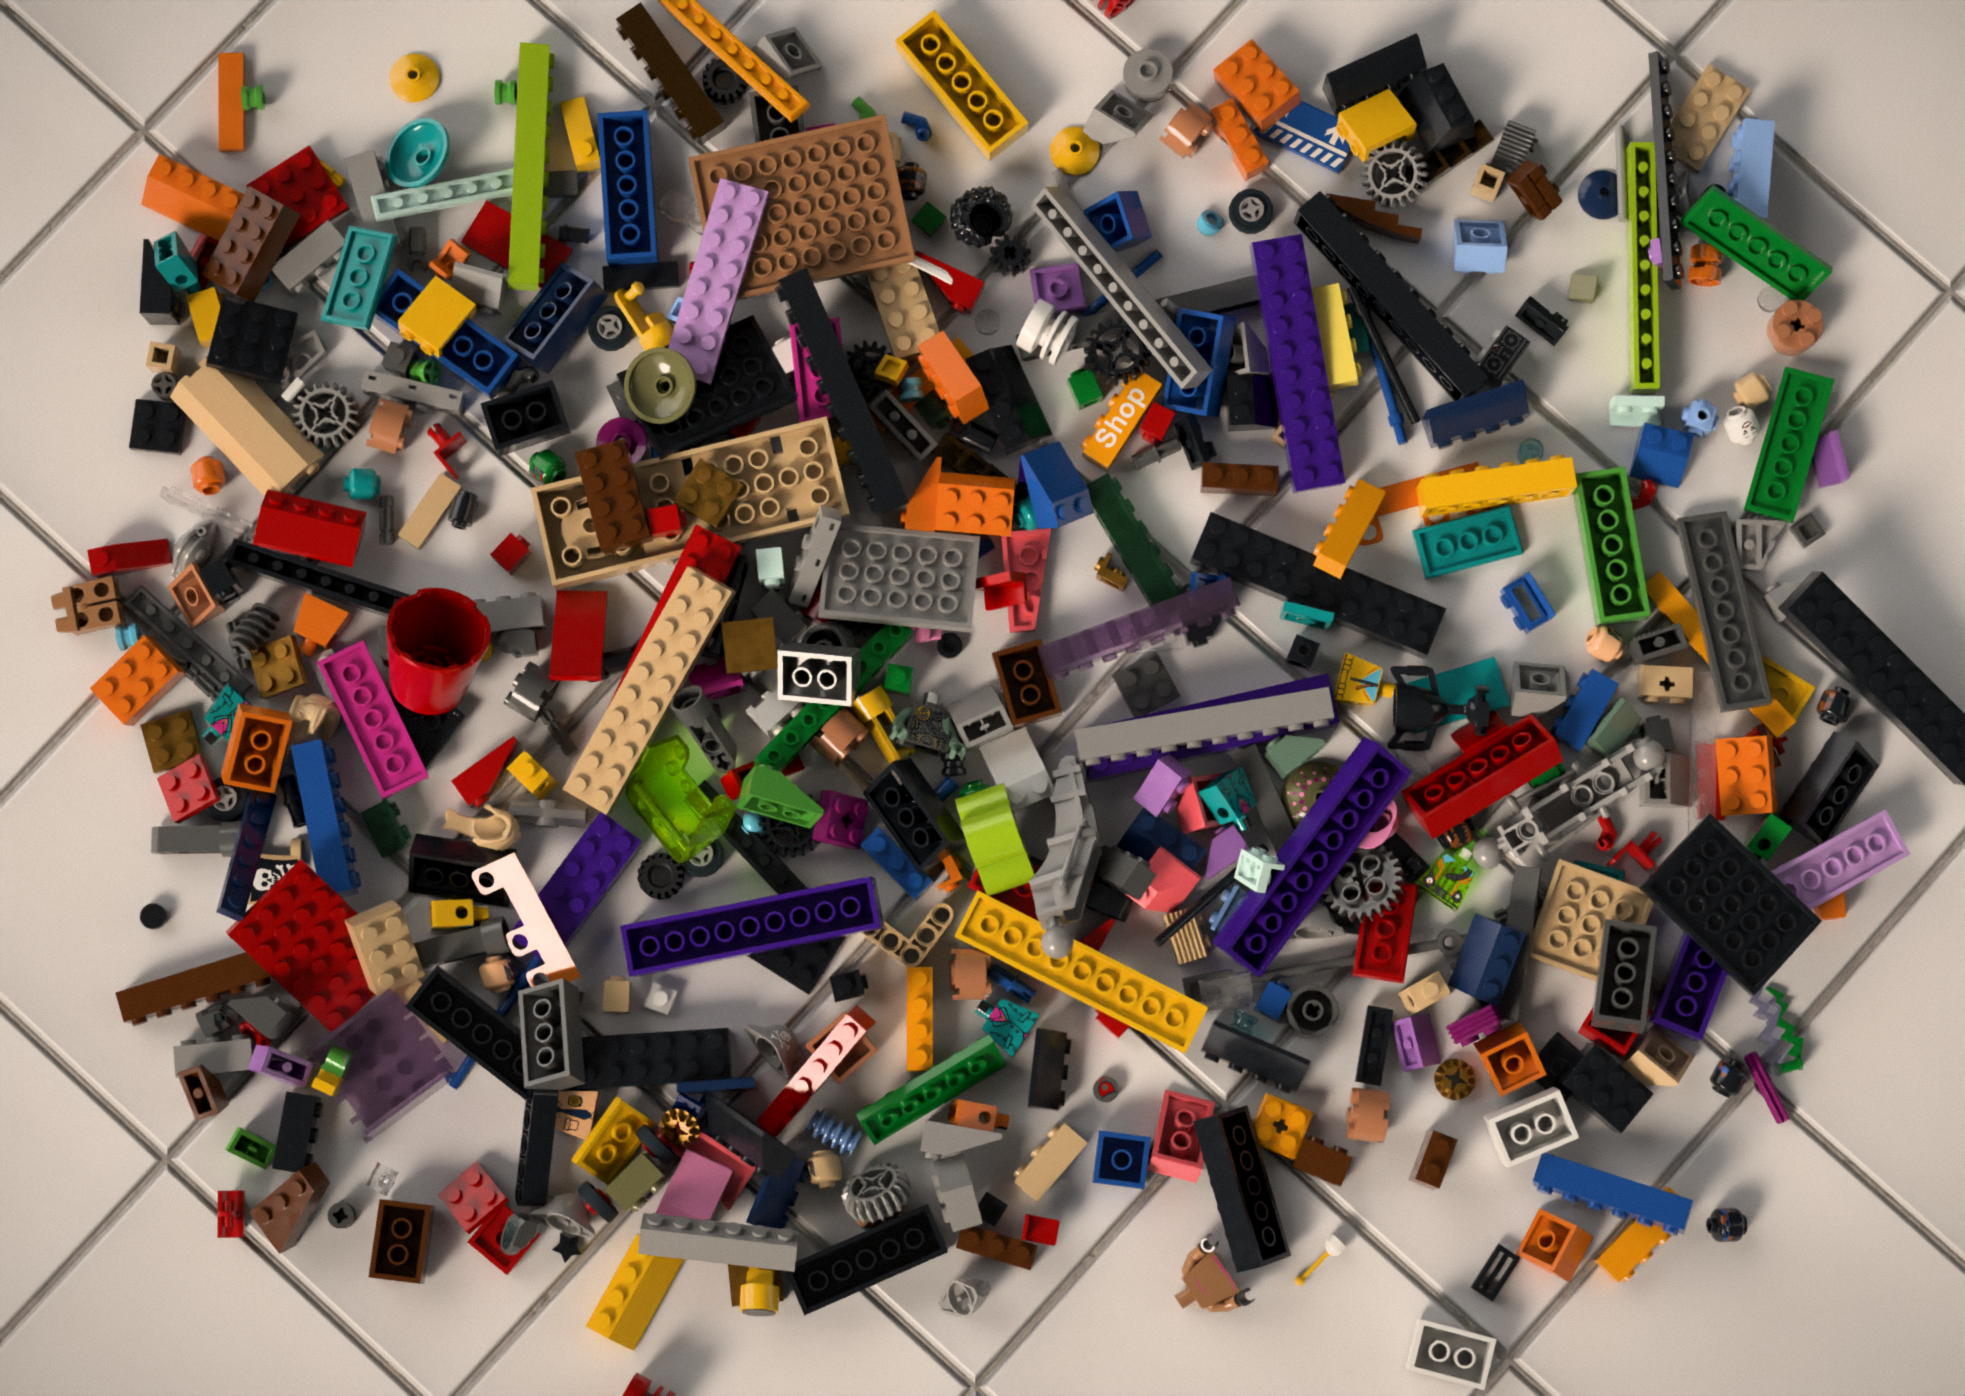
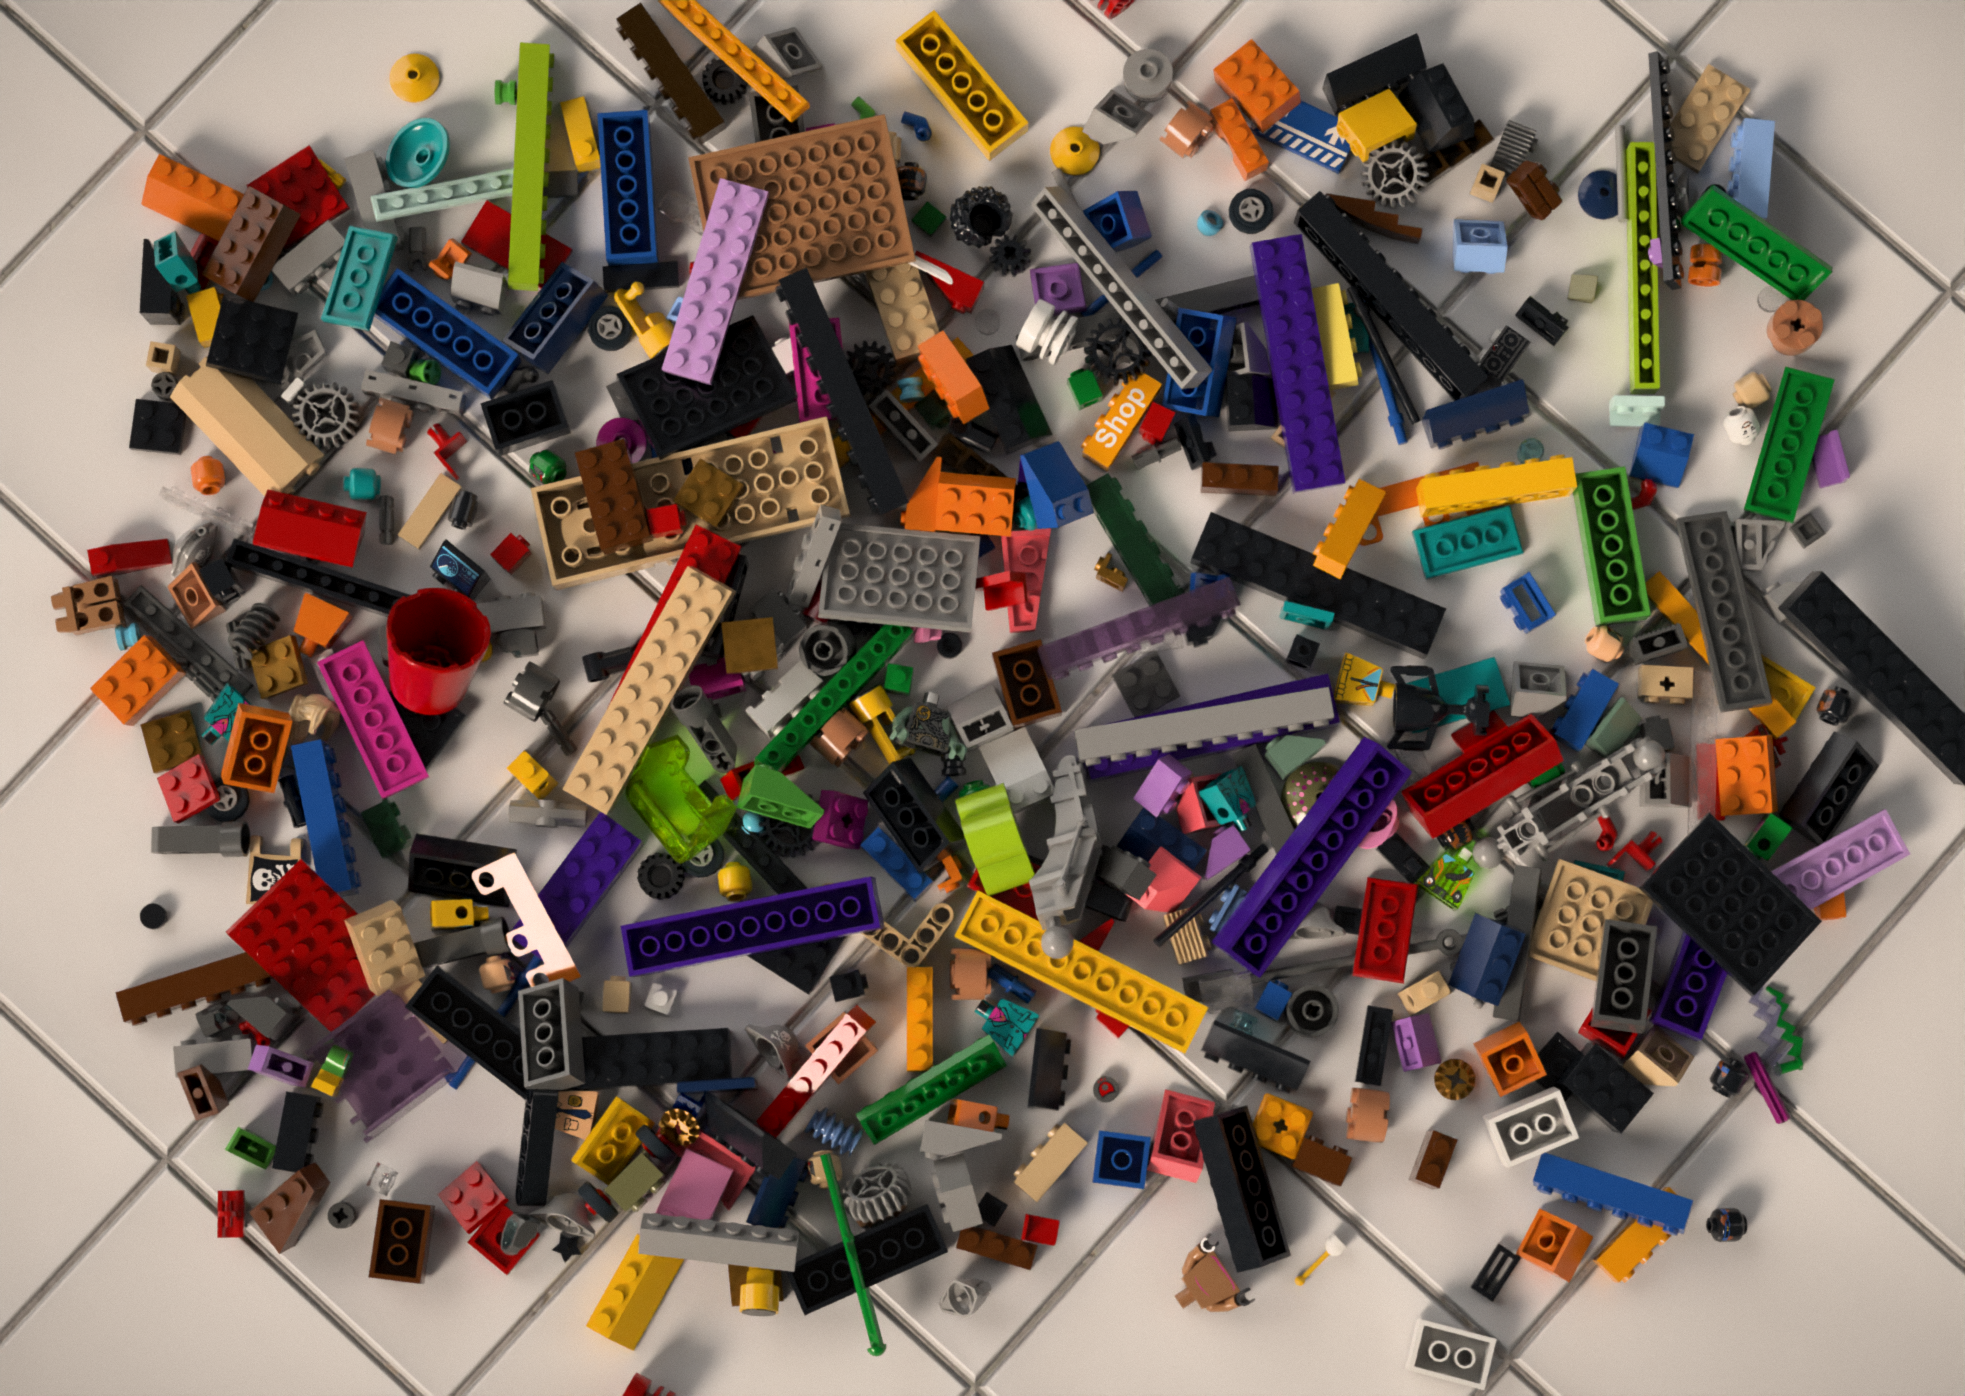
dark blue plate [216,789,277,922] -> none
orange tile [218,52,245,152] -> none
bright green wheel [241,85,266,111] -> none
yellow panel [398,275,477,358] -> none
tan hair [443,804,521,851] -> none
red slope [451,736,519,808] -> none
red tile [549,590,608,681] -> none
black pin [558,224,590,244] -> none
olive dish [624,347,697,424] -> none
light aqua brick [756,547,786,591] -> none
dark grey slope [778,642,861,706] -> none
yellow plate [874,354,909,386] -> none
light aqua bracket [1234,846,1285,893] -> none
dark grey gear [1323,846,1405,923] -> none
magenta brick [1446,1004,1505,1047] -> none
light blue brick [1680,399,1719,438] -> none
none -> slope [430,539,491,600]
none -> yellow head [718,862,752,902]
none -> green bar [820,1153,887,1357]

